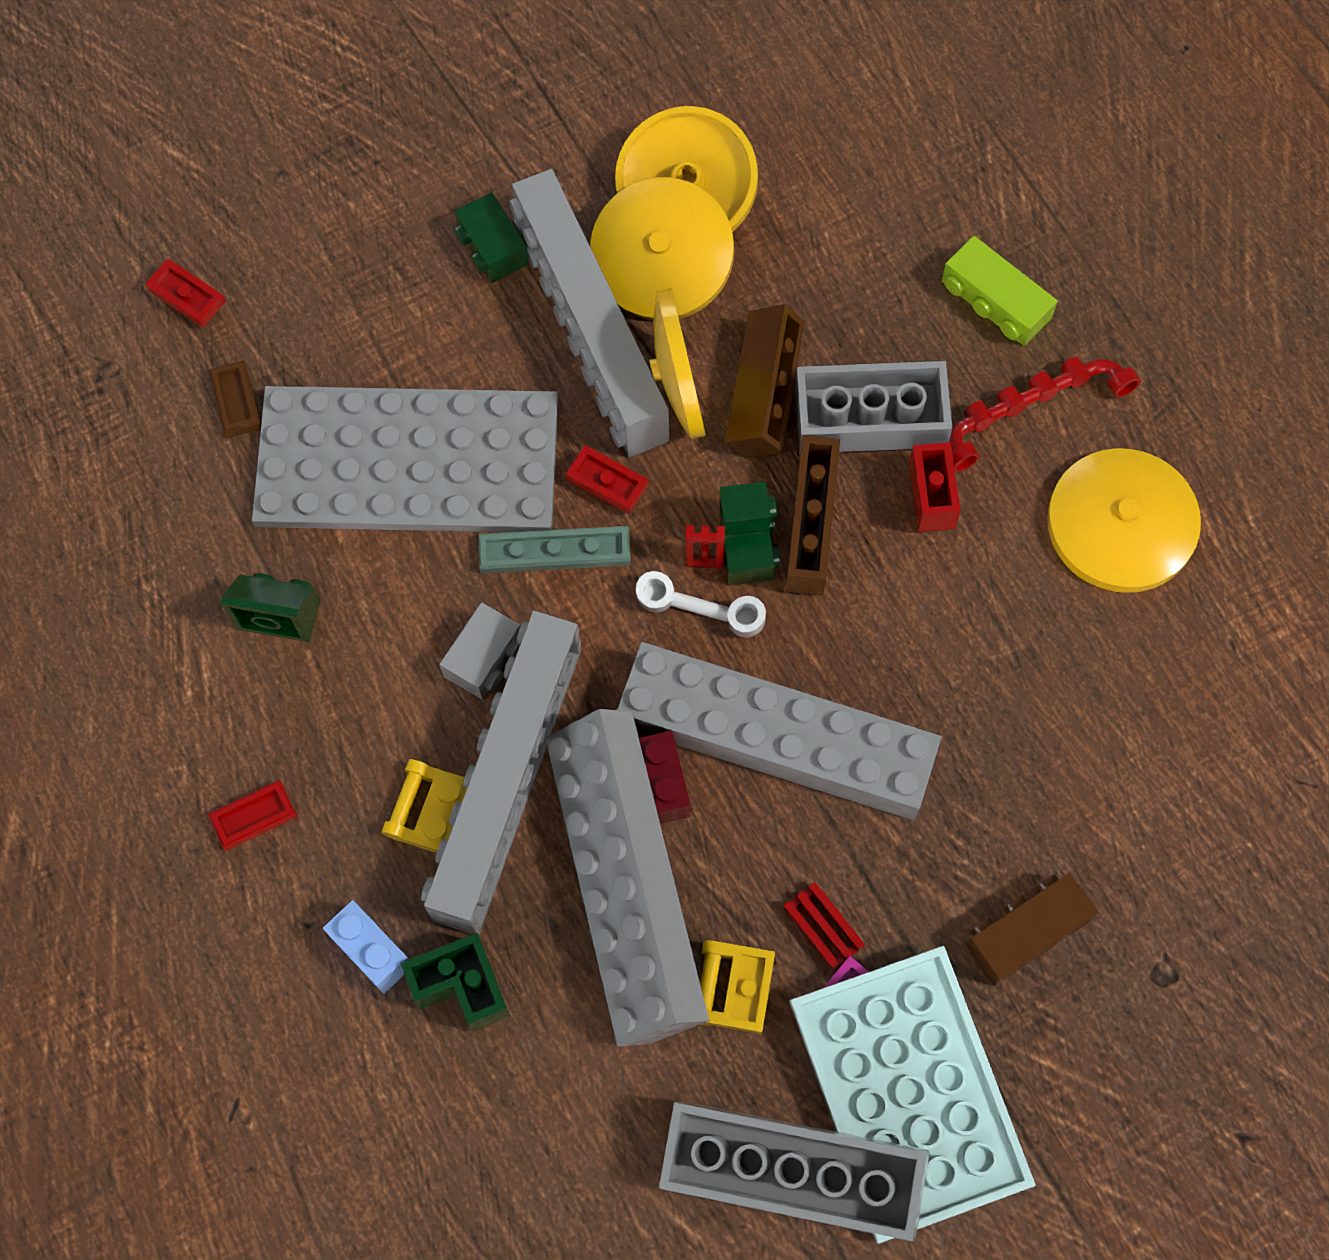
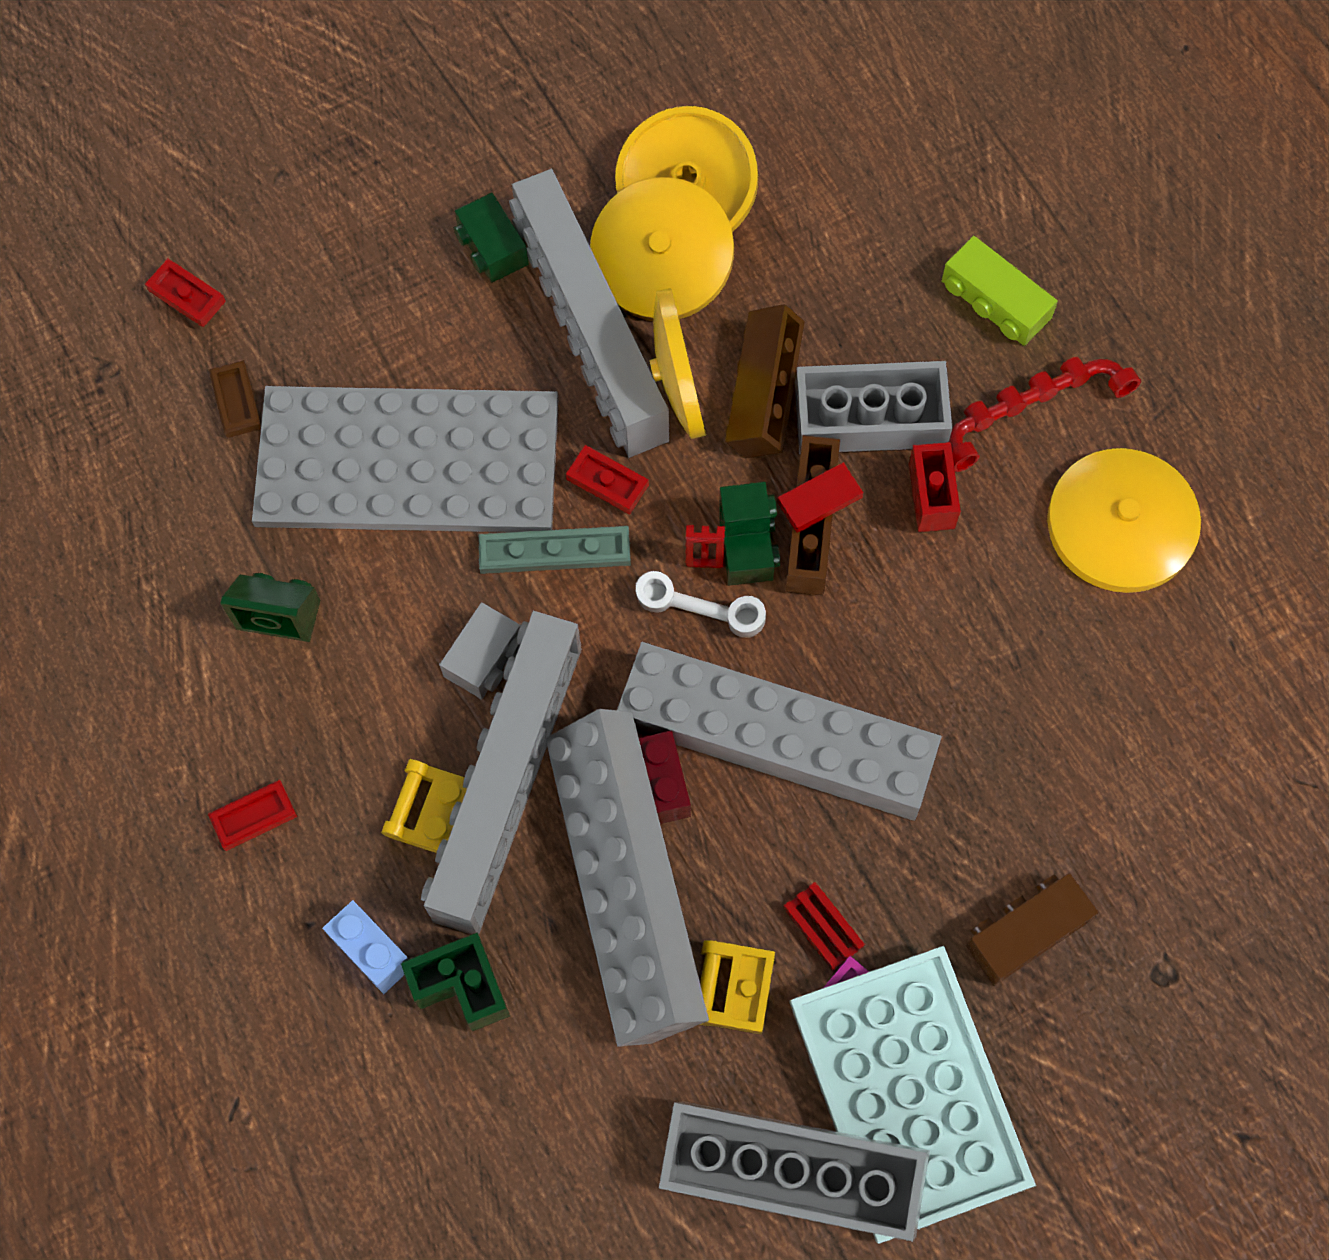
none -> red tile [777,462,864,533]

